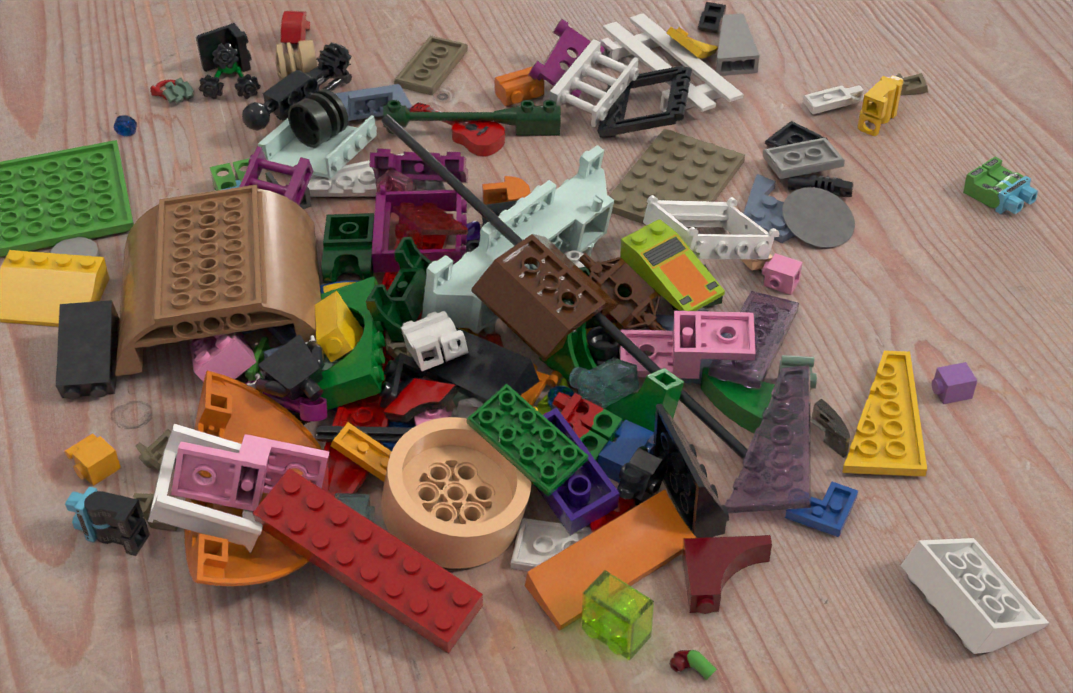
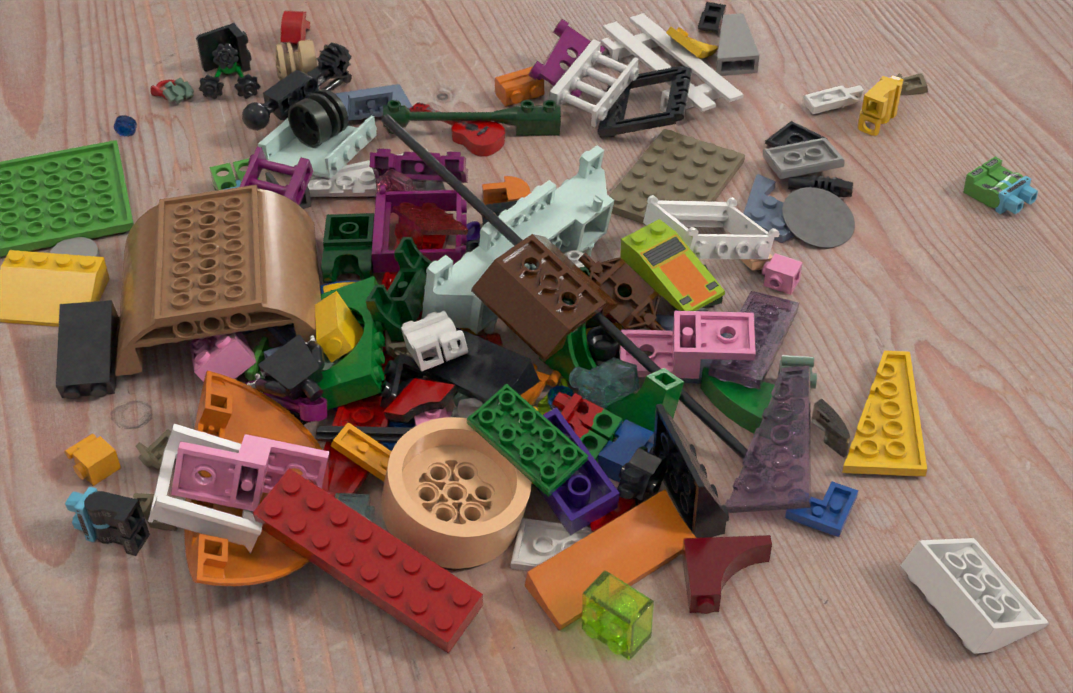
dark tan tile [394,36,468,96] -> none
arm [669,650,717,680] -> none
medium lavender brick [932,362,977,404] -> none

